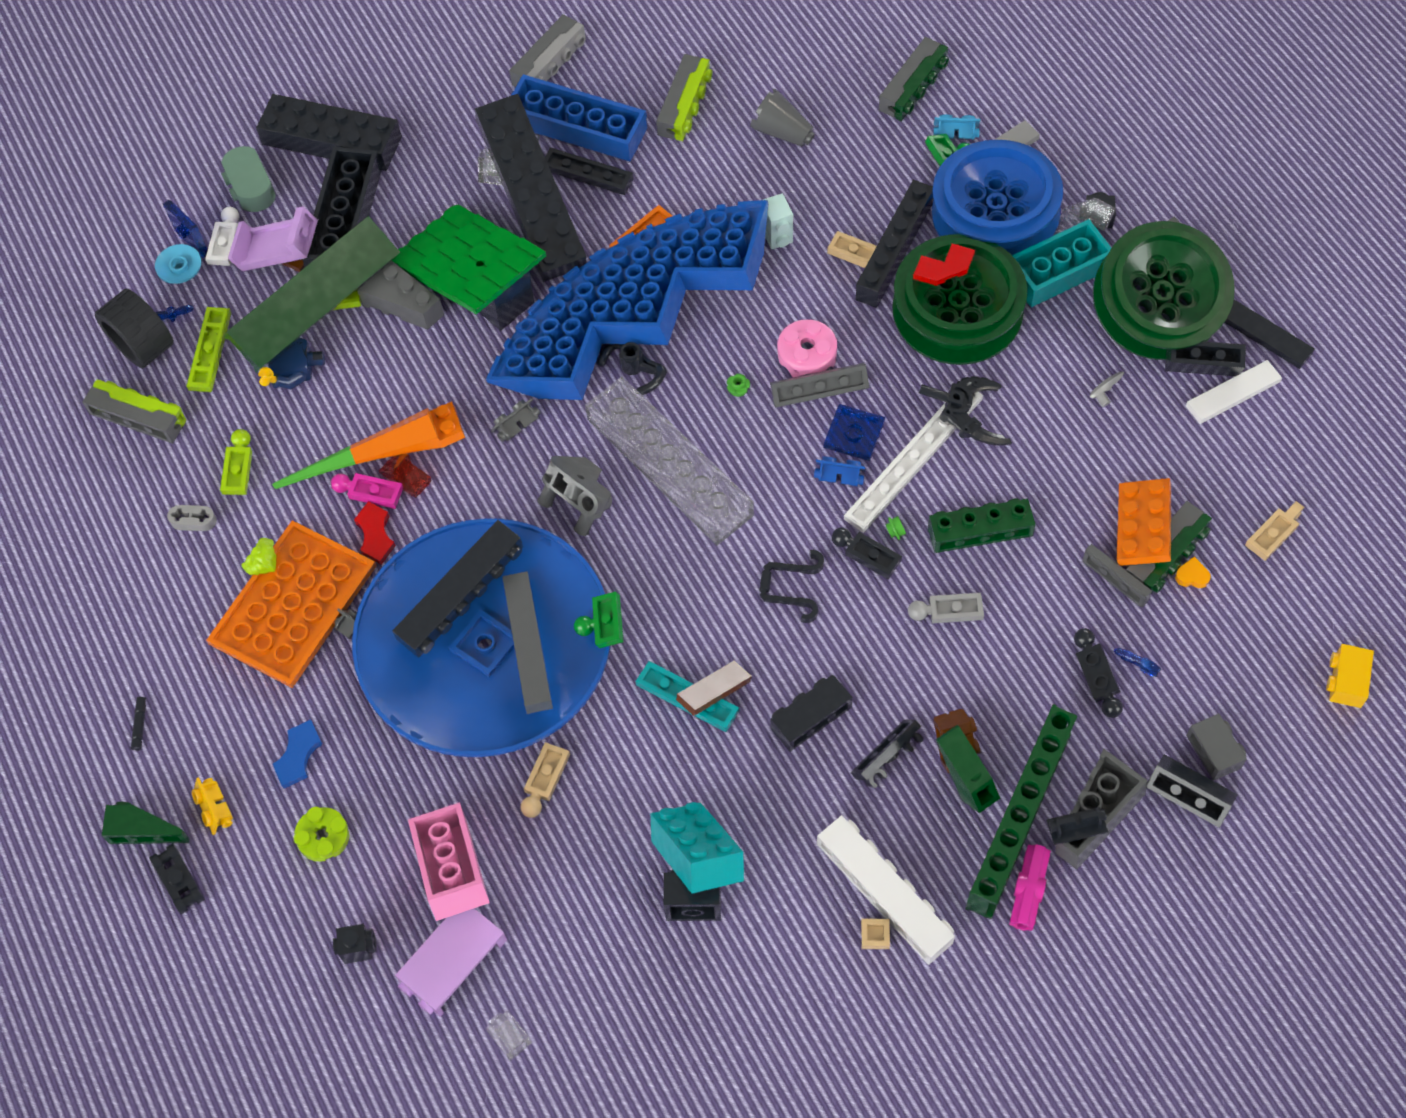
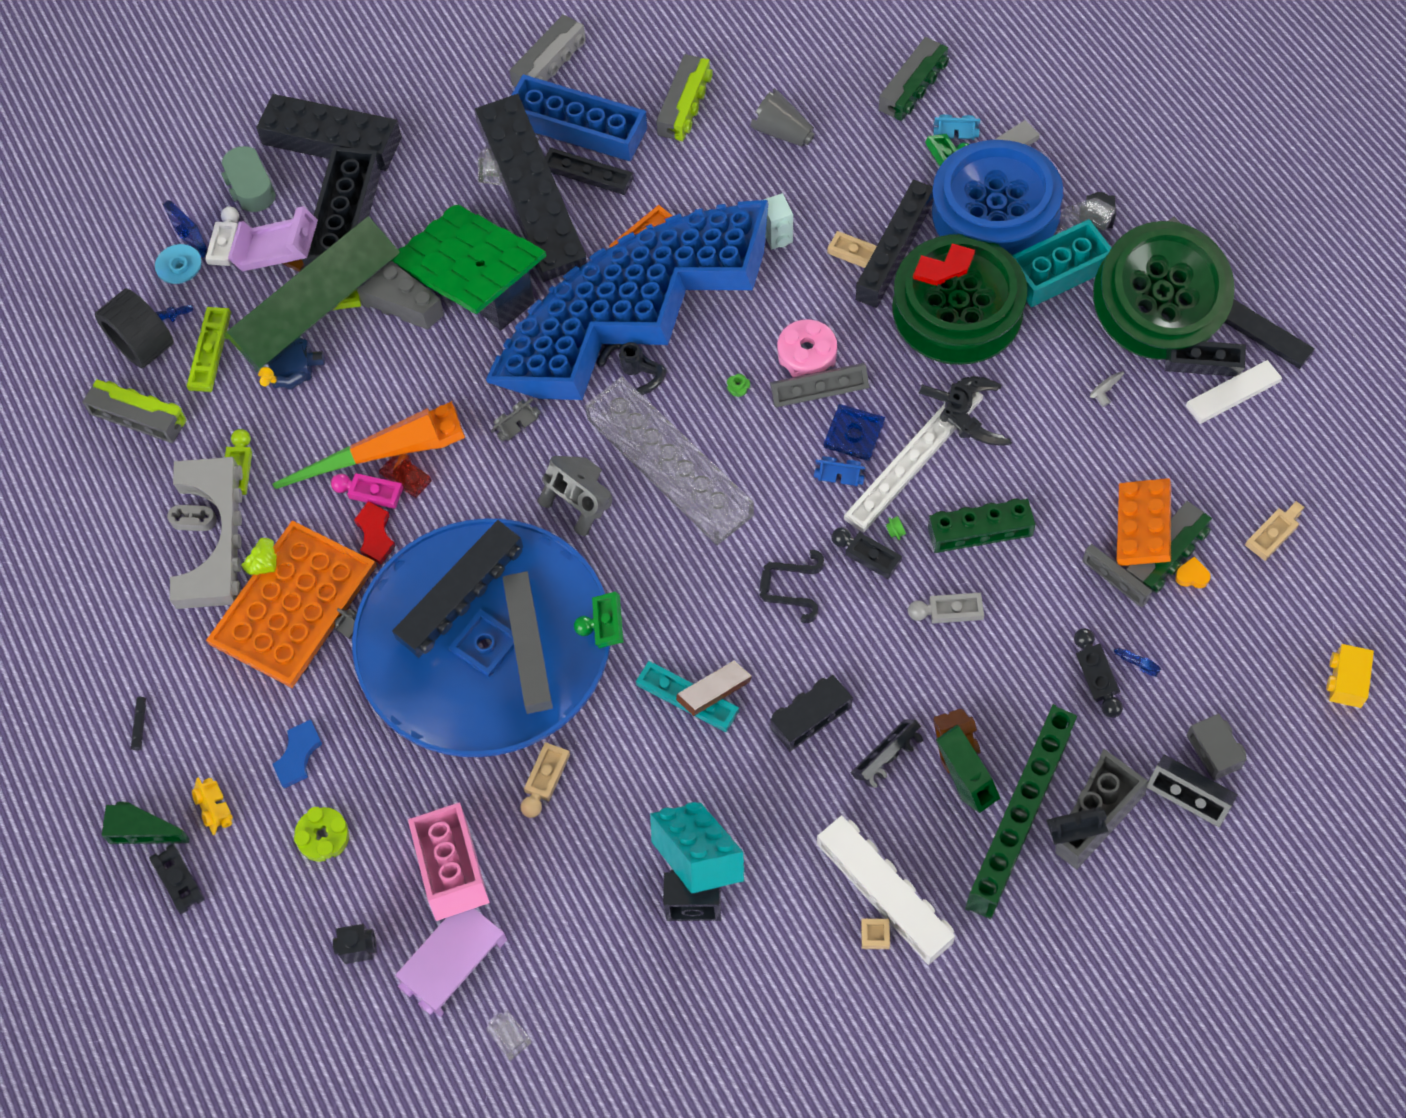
dark pink piece [1009,844,1051,931] -> none
none -> light grey arch [170,457,243,609]

